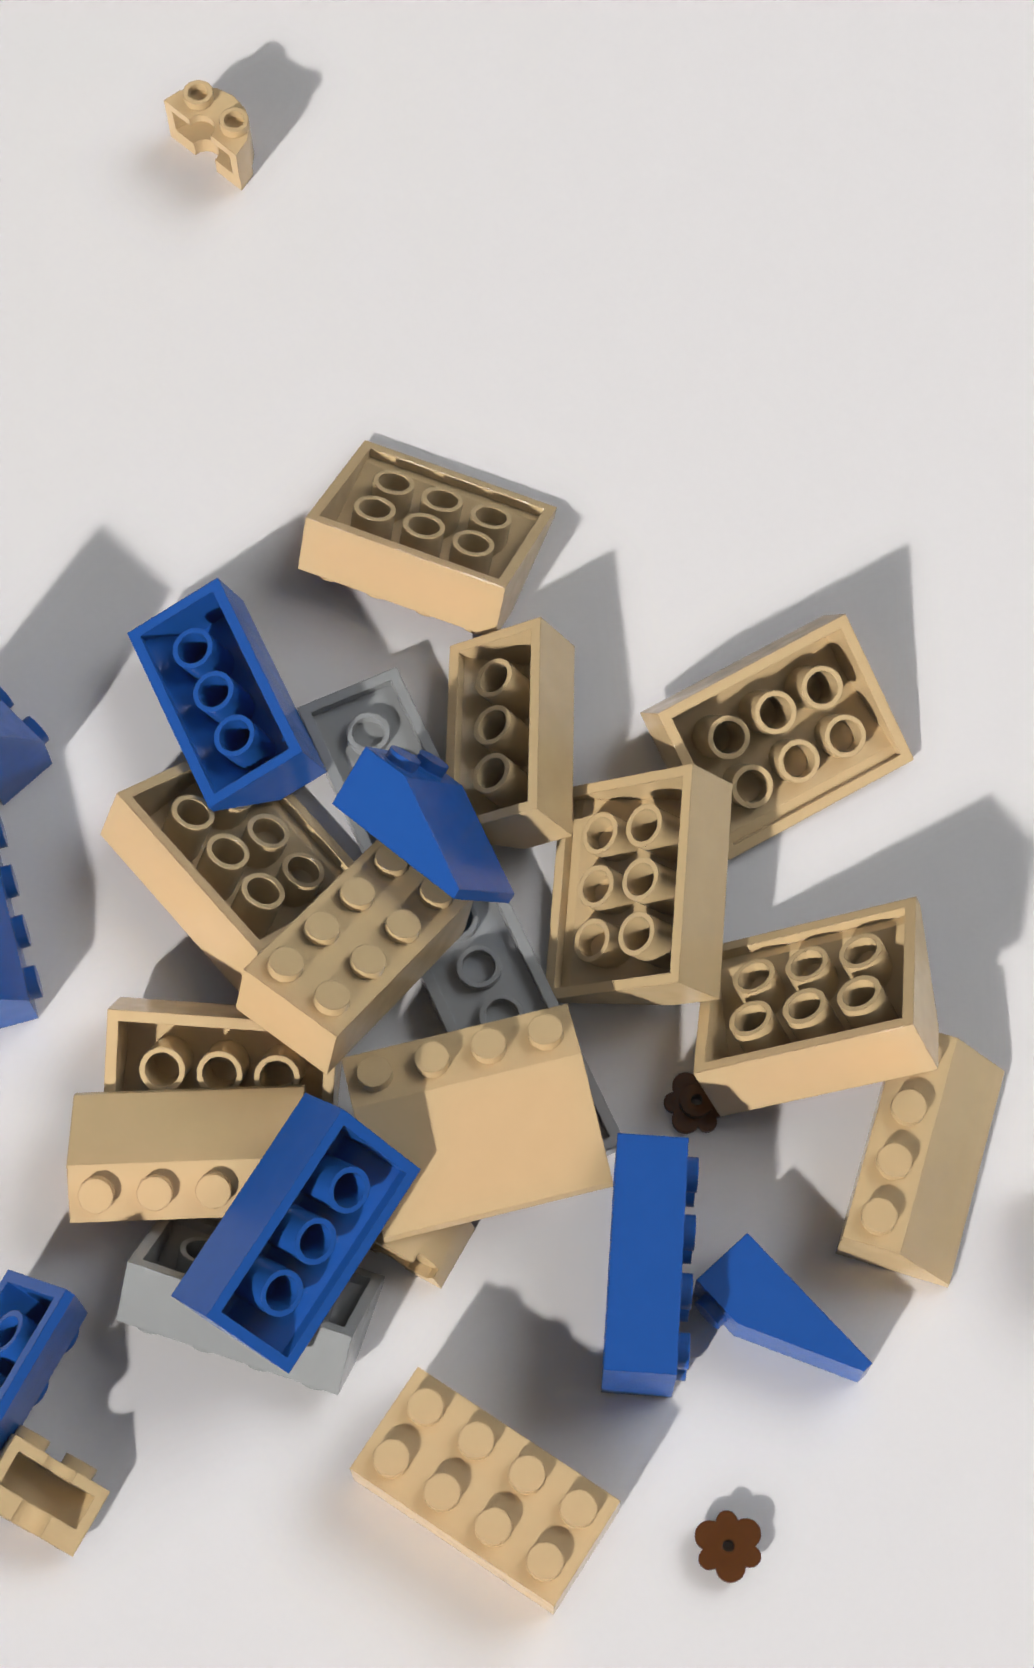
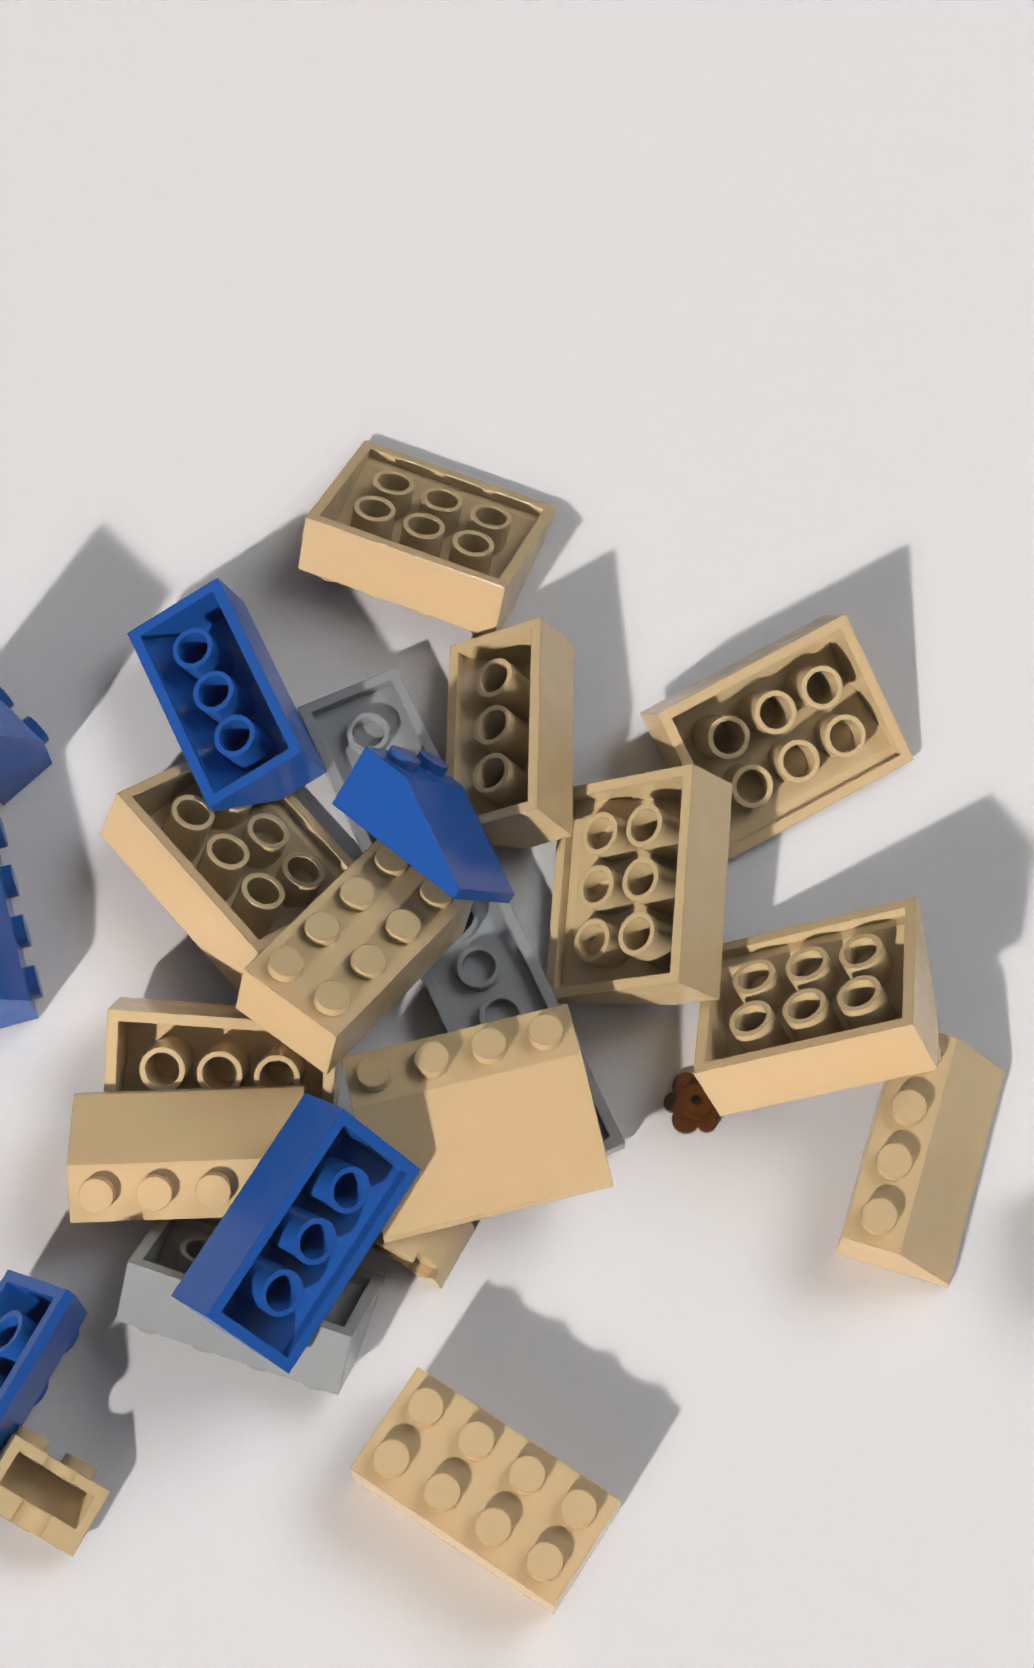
tan cylinder [164,80,254,190] -> none
blue brick [601,1133,699,1397] -> none
blue slope [693,1233,872,1383] -> none
reddish brown plant [694,1510,761,1583] -> none

